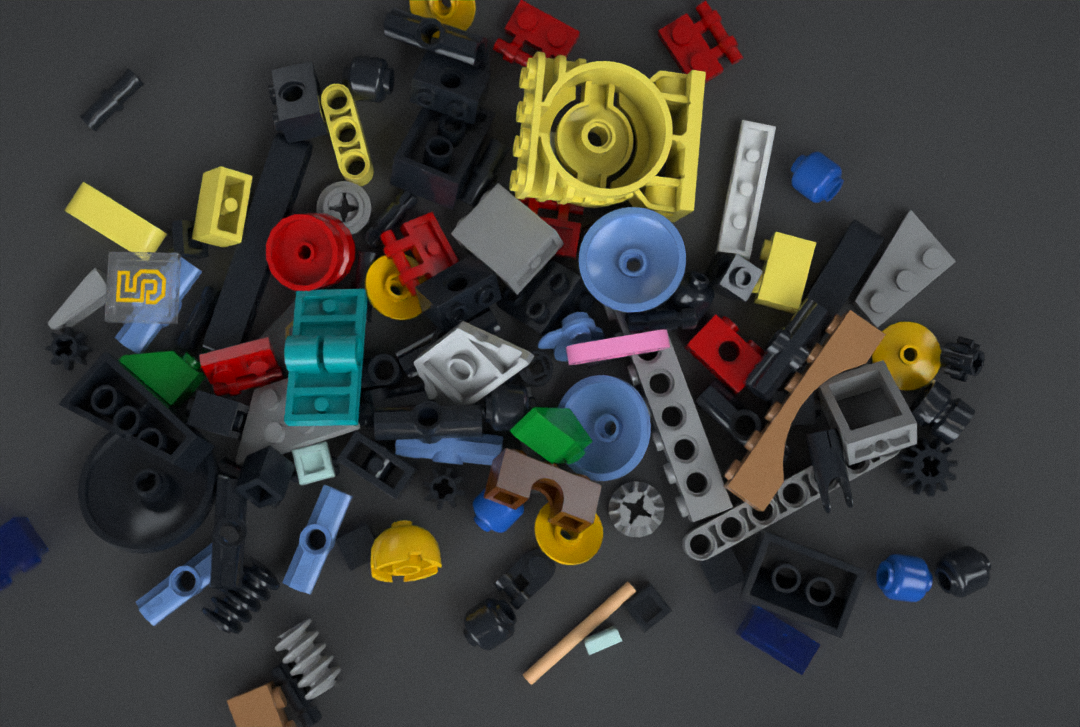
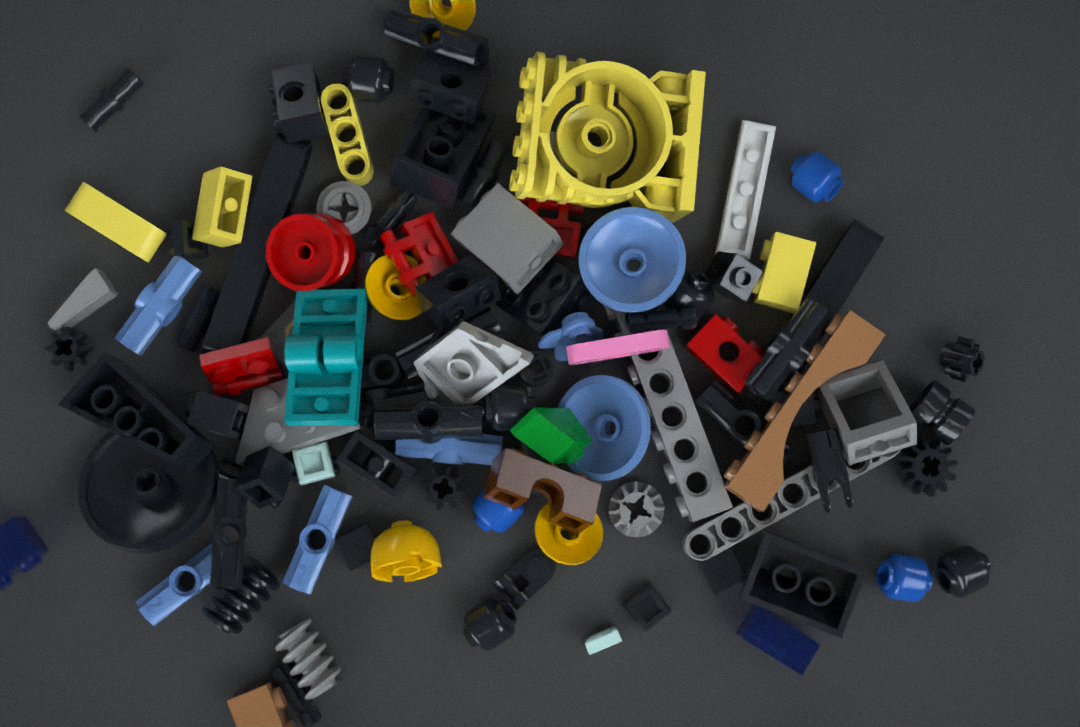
clear tile [104,252,181,324] -> none
green slope [119,351,206,408] -> none
red plate [493,0,580,67] -> none
light nougat bar [522,581,637,685] -> none
red plate [657,1,743,83] -> none
light grey wing [853,209,956,328] -> none
yellow dish [871,322,941,391] -> none

